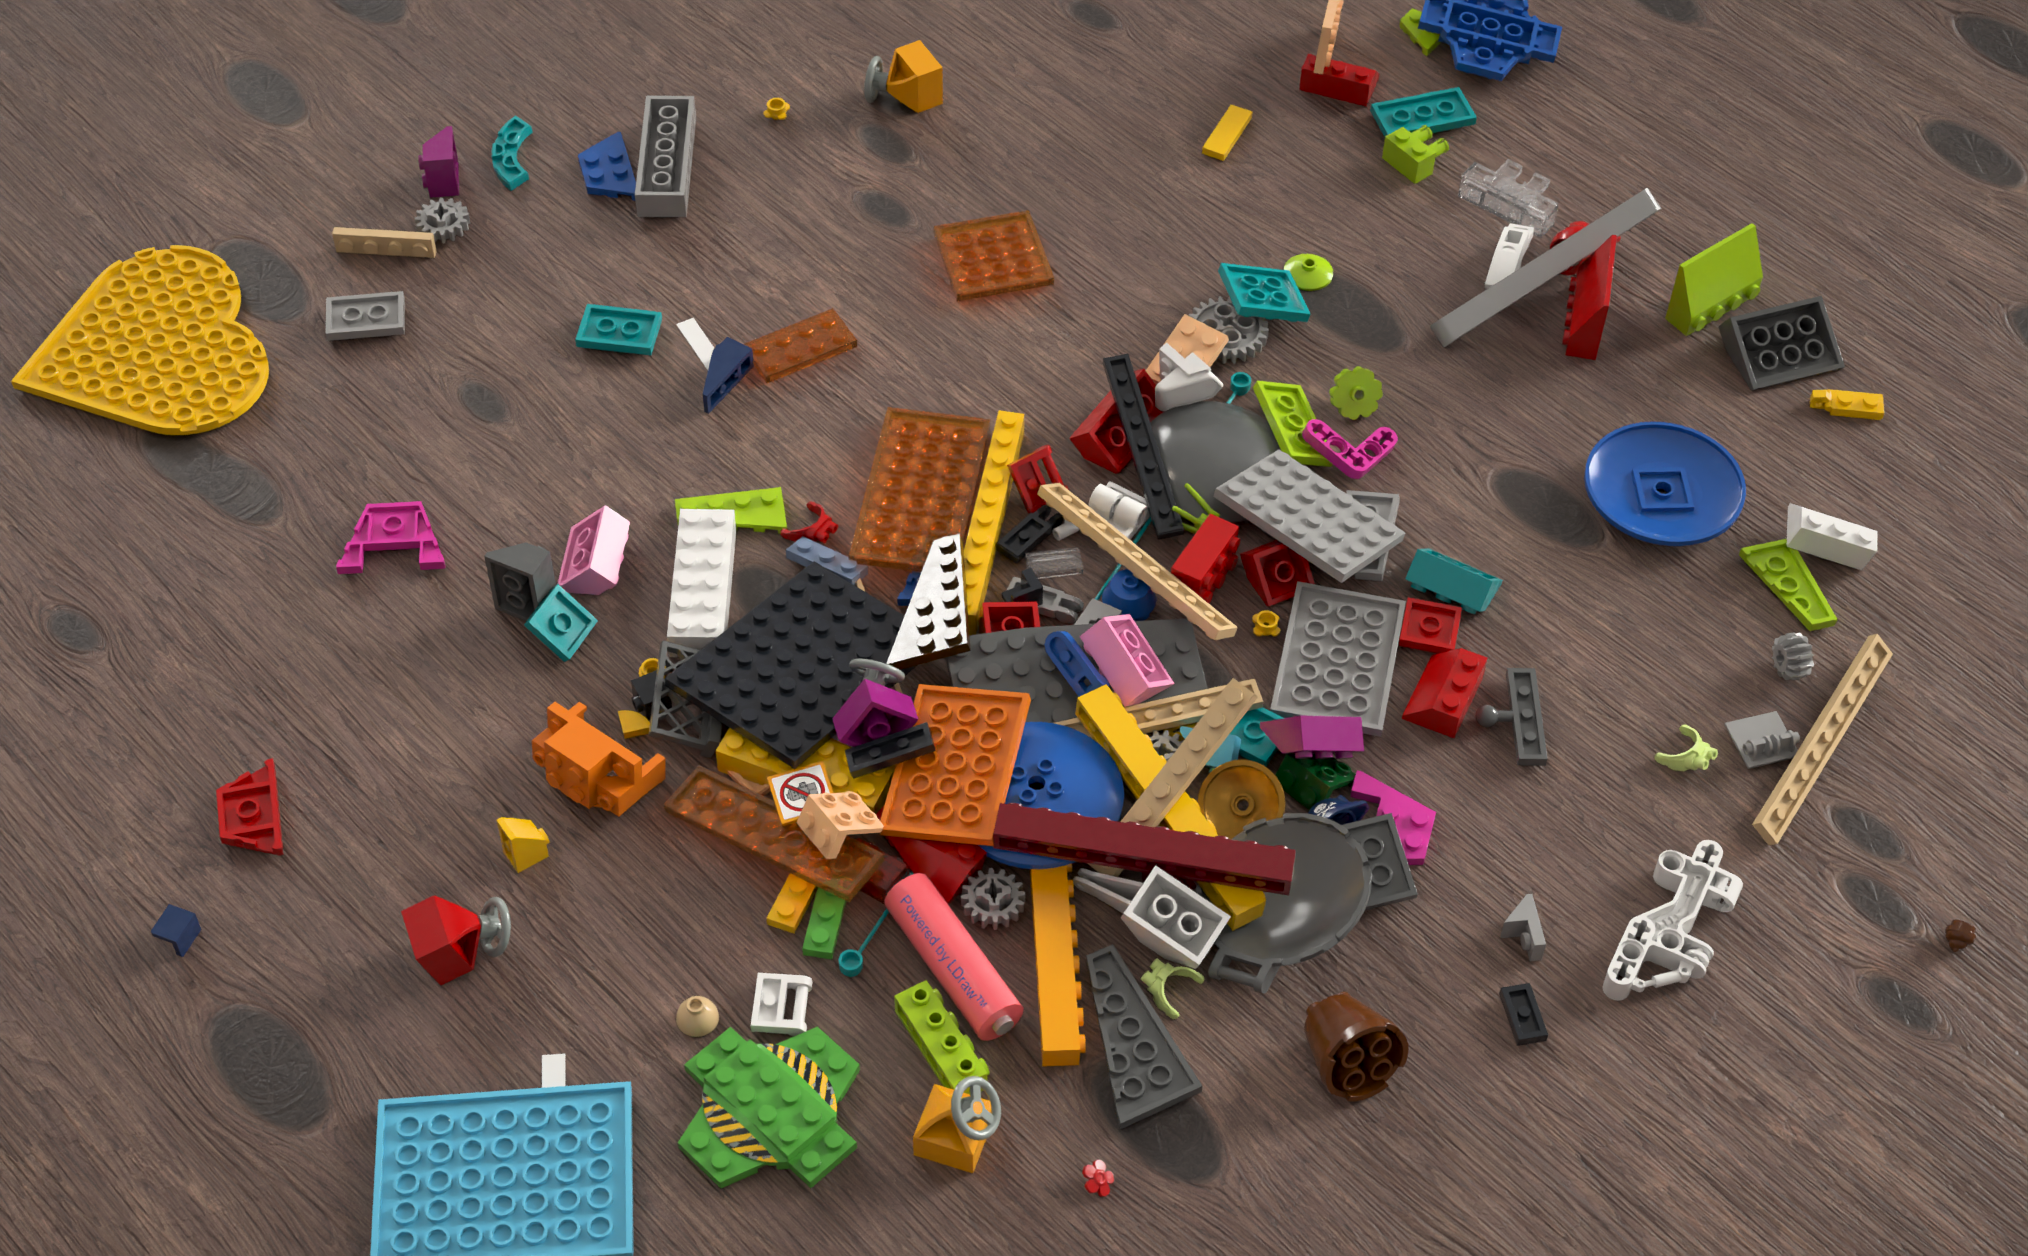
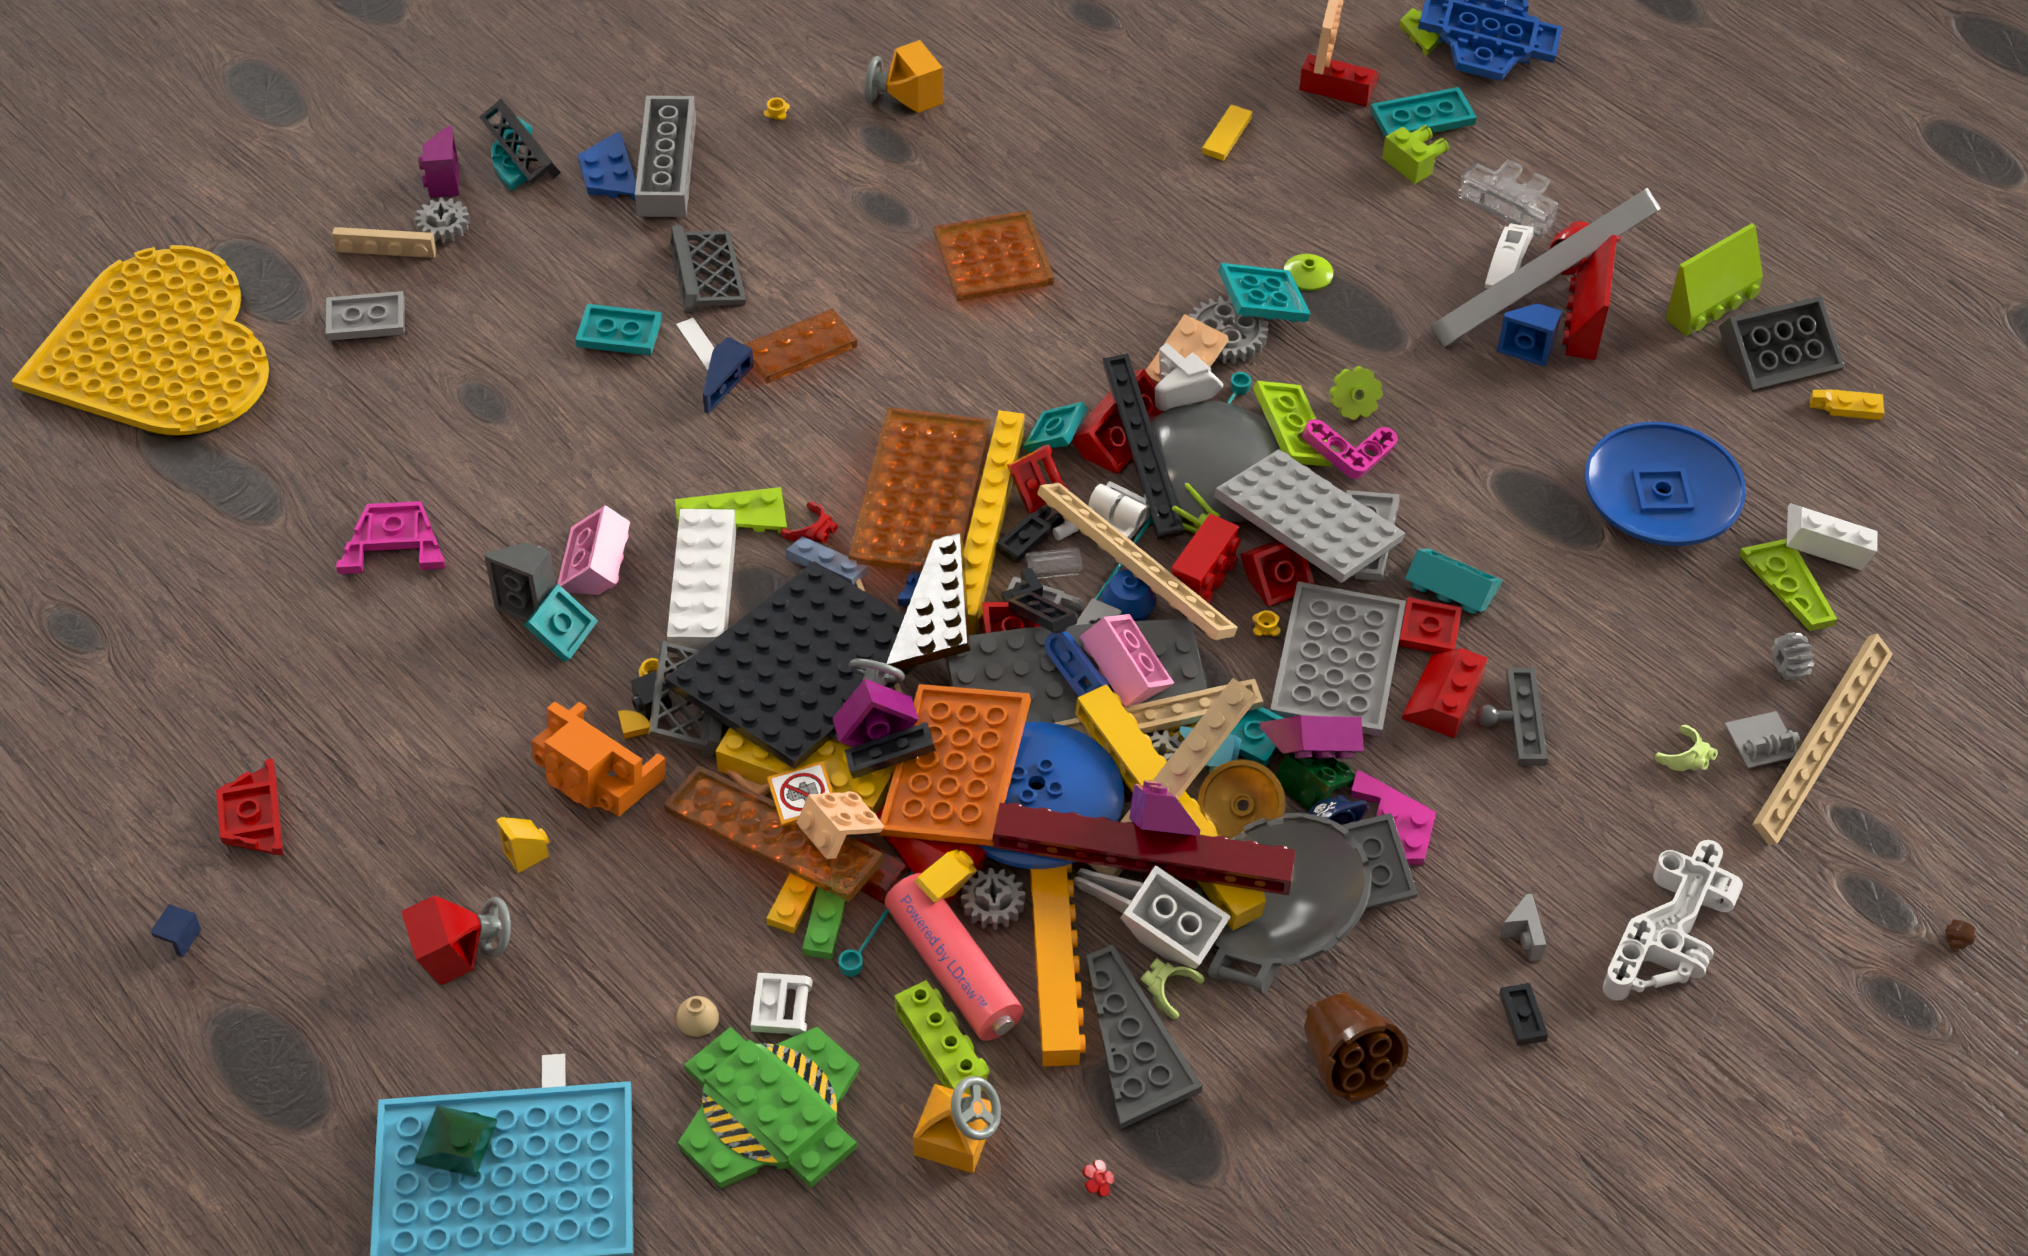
none -> dark green slope [415,1105,498,1177]
none -> black fence [479,99,561,184]
none -> dark grey fence [670,225,746,313]
none -> yellow slope [914,849,977,903]
none -> black plate [1008,591,1077,633]
none -> teal plate [1023,401,1088,453]
none -> magenta slope [1129,780,1201,836]
none -> blue slope [1497,303,1562,367]

